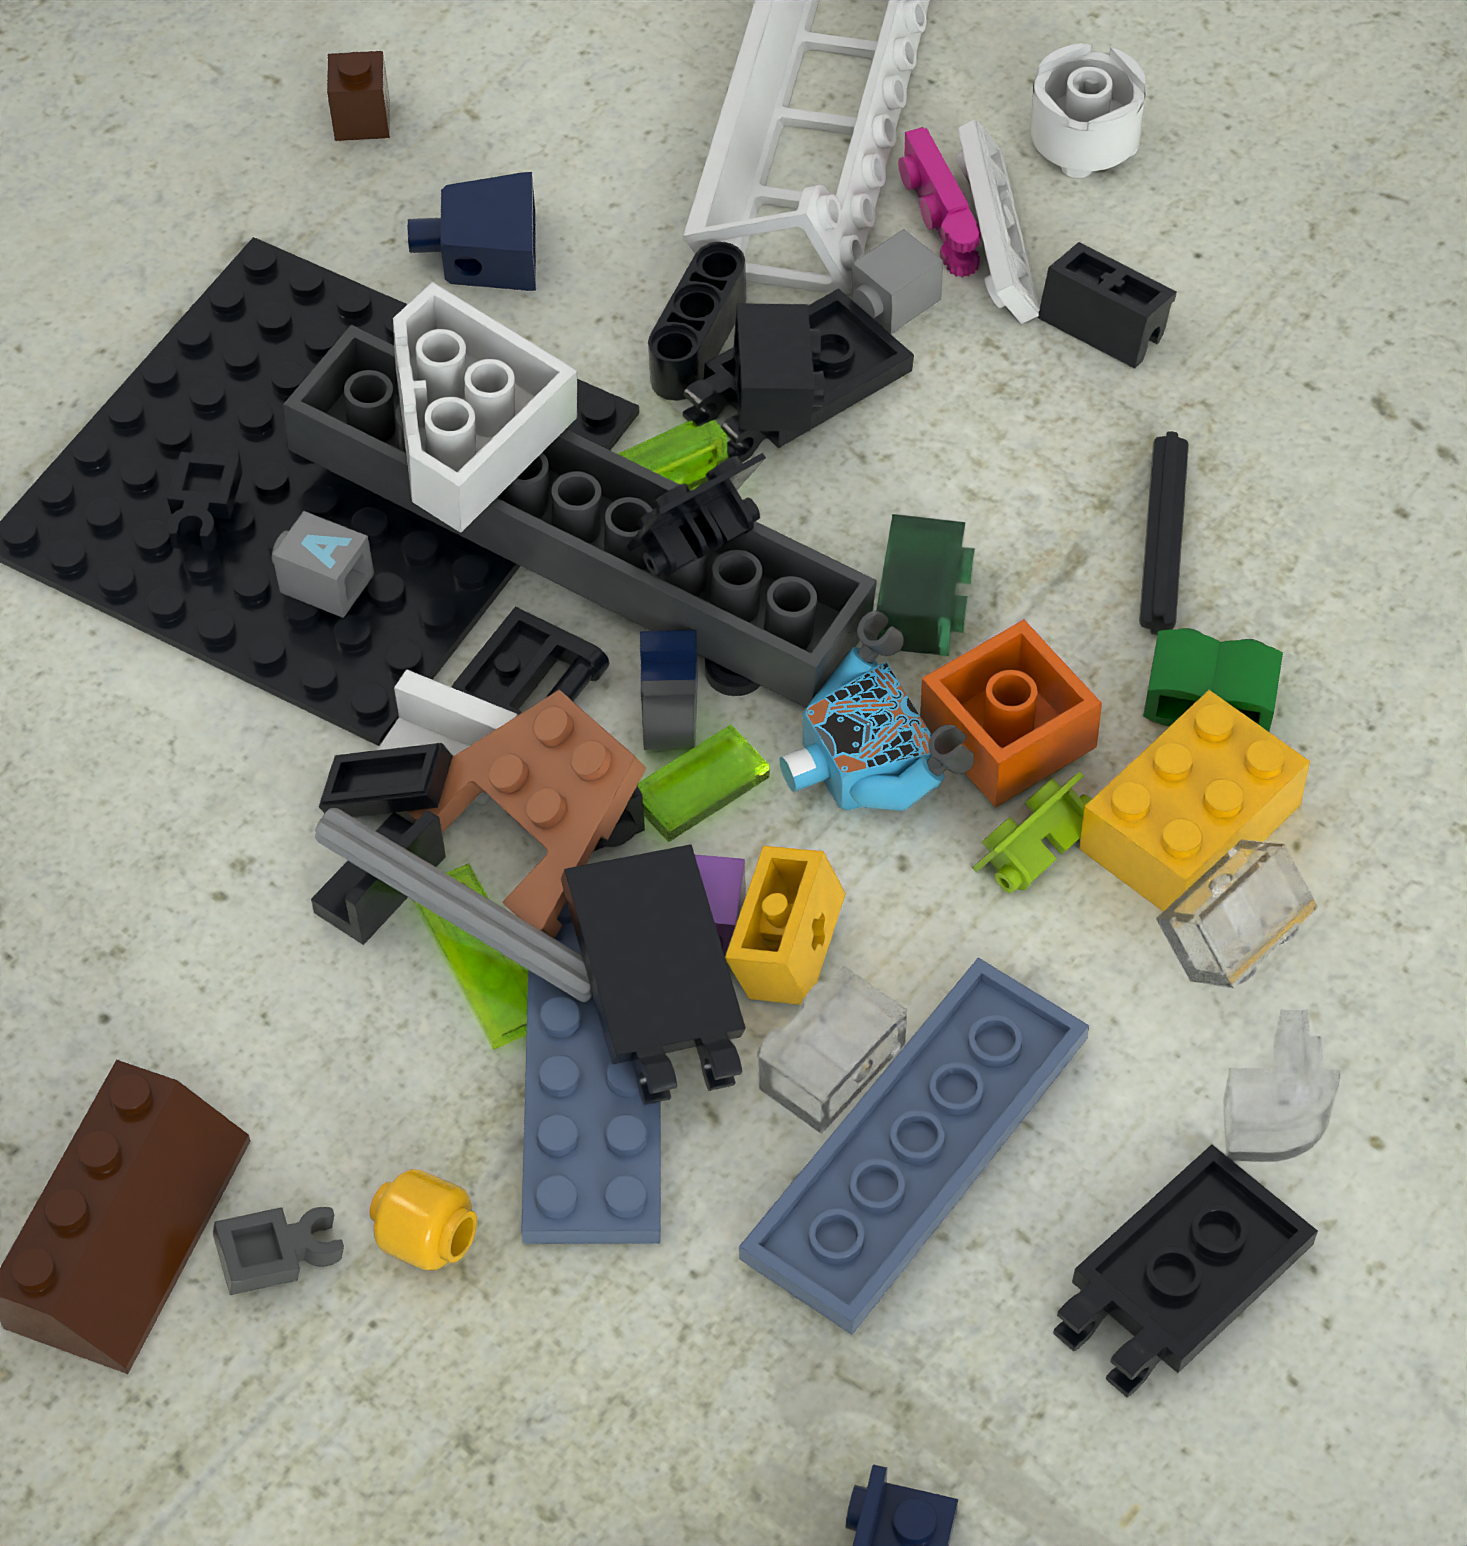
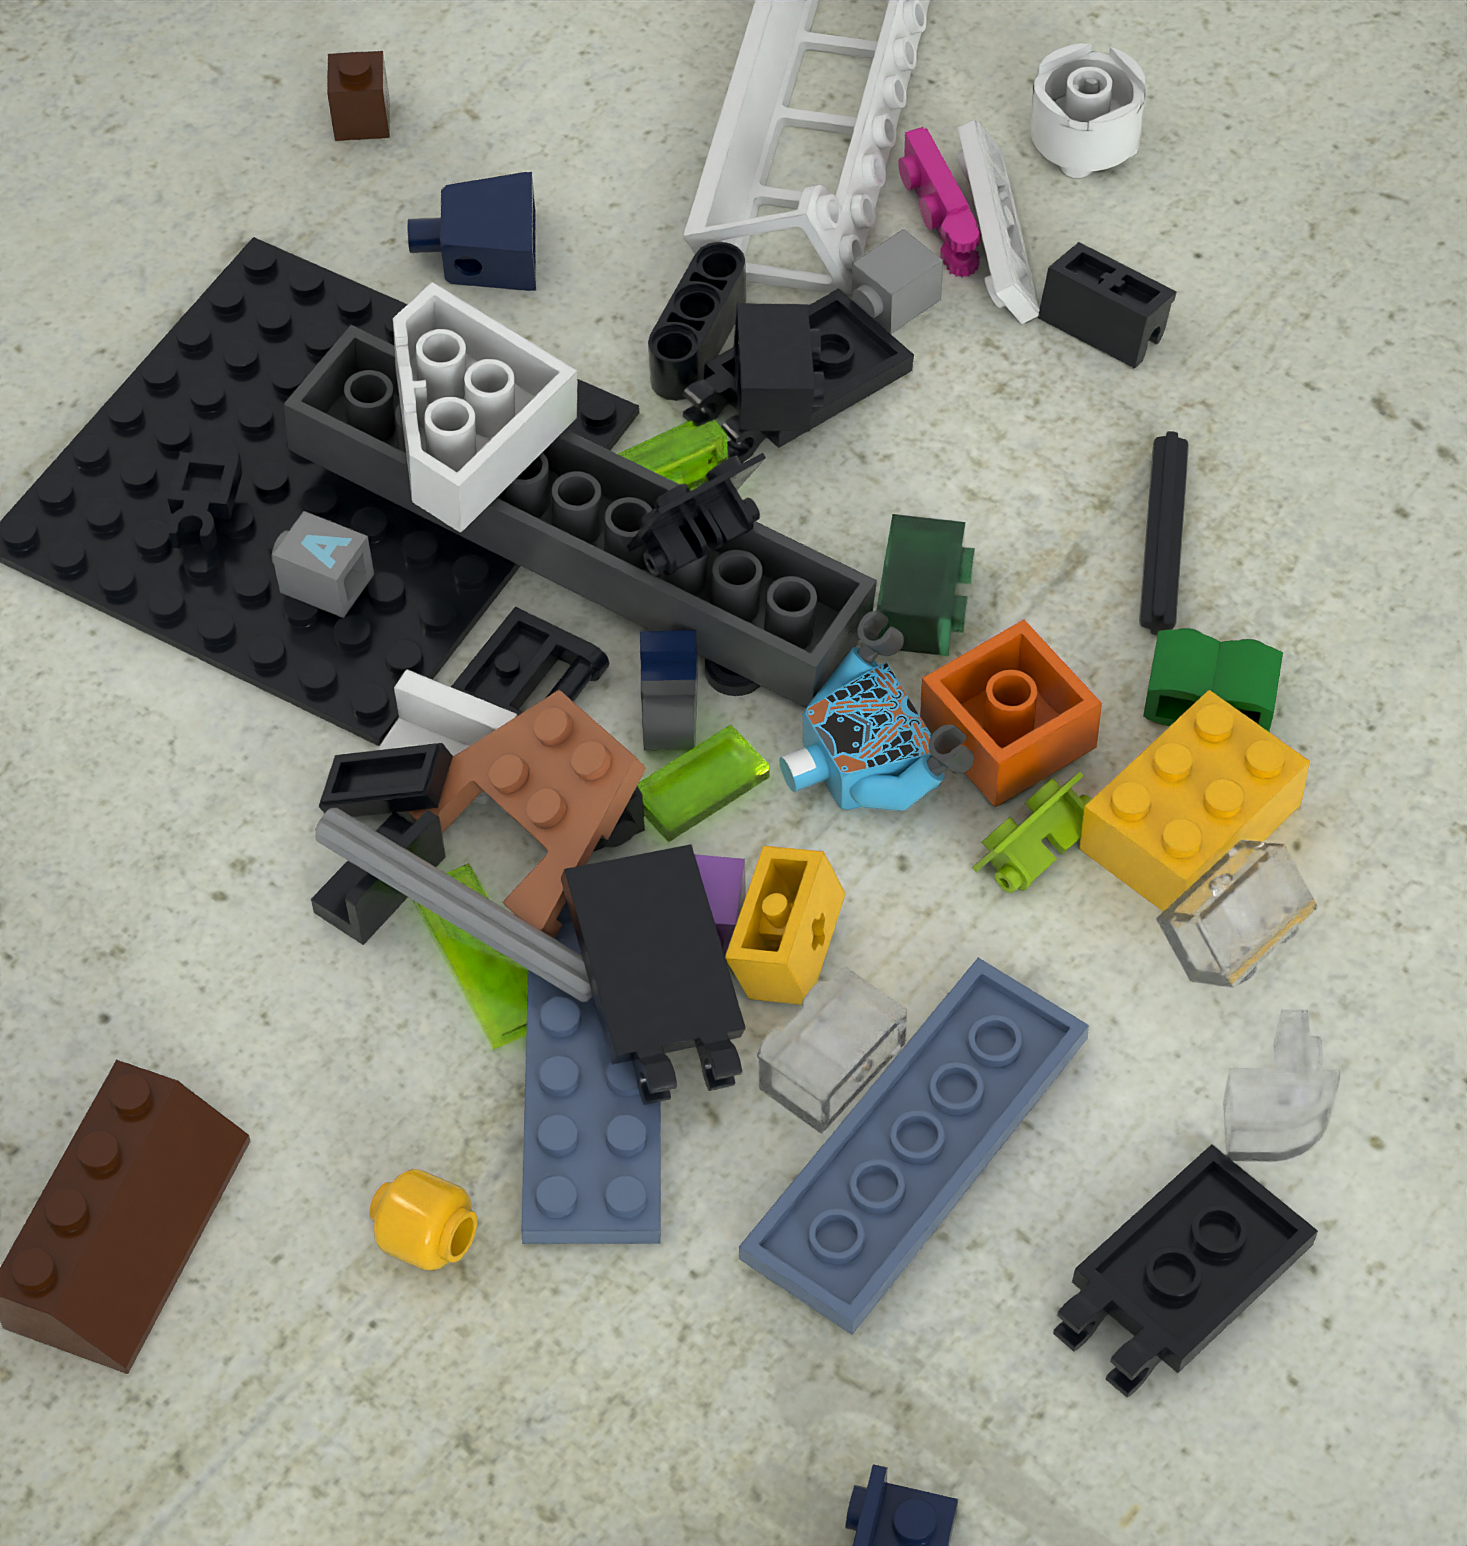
dark grey plate [213,1207,344,1295] -> none

